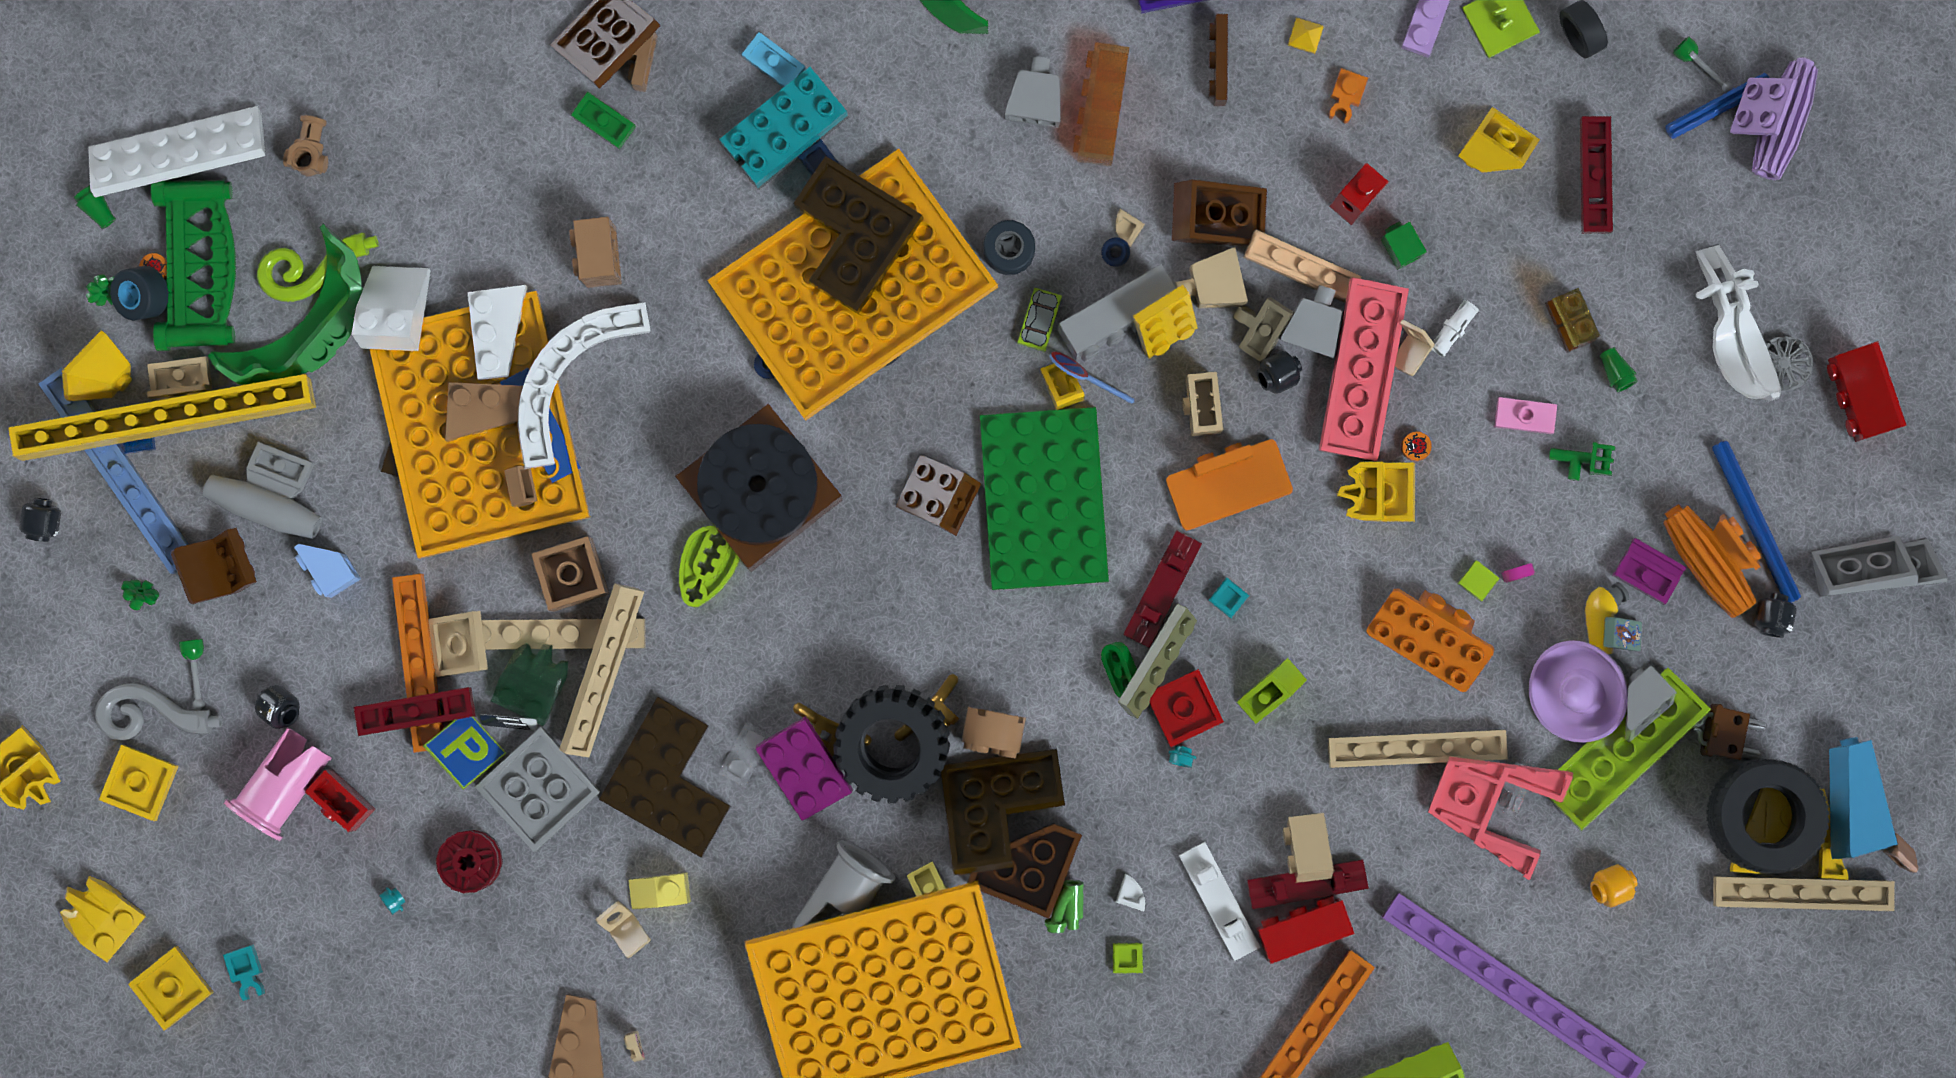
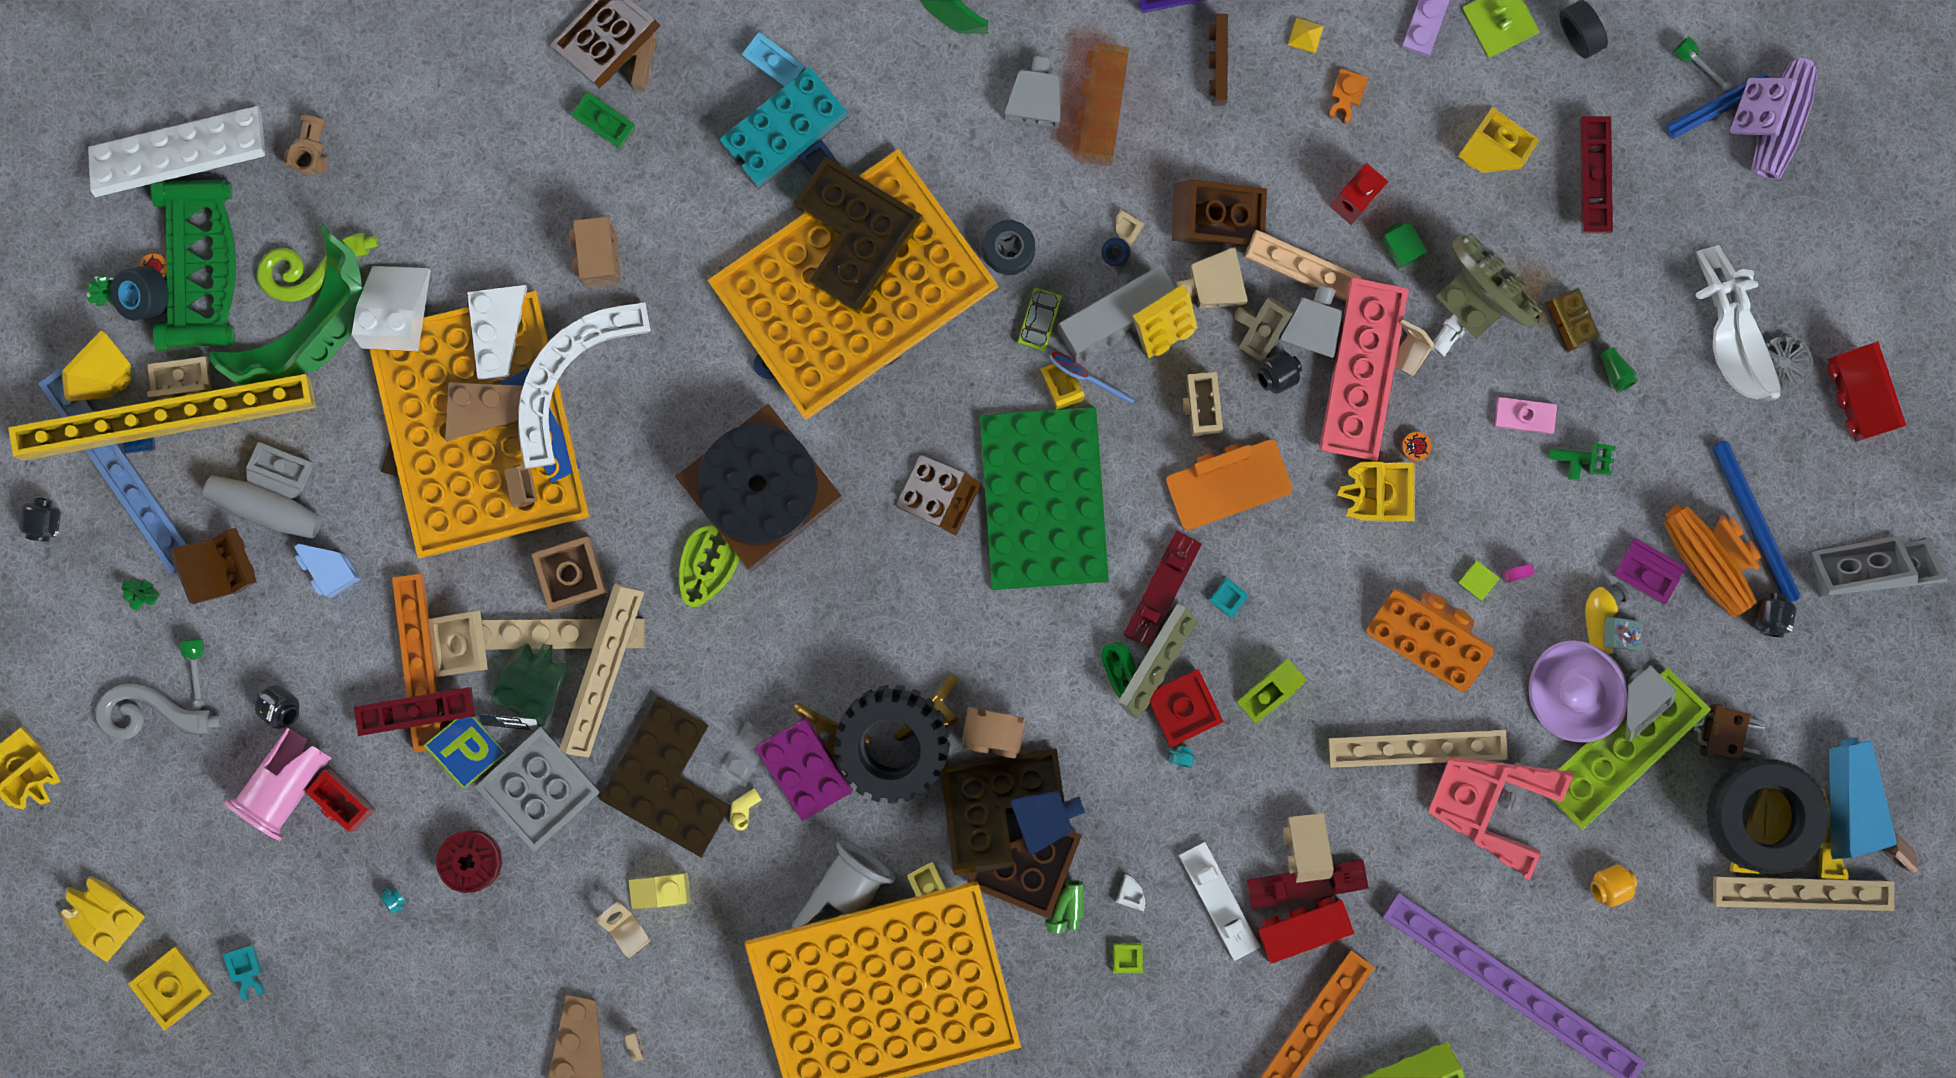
green cone [74,186,116,229] -> none
yellow plate [99,745,179,821] -> none
none -> light yellow arm [729,788,762,831]
none -> dark blue torso [1011,791,1085,855]
none -> olive bracket [1436,233,1543,339]

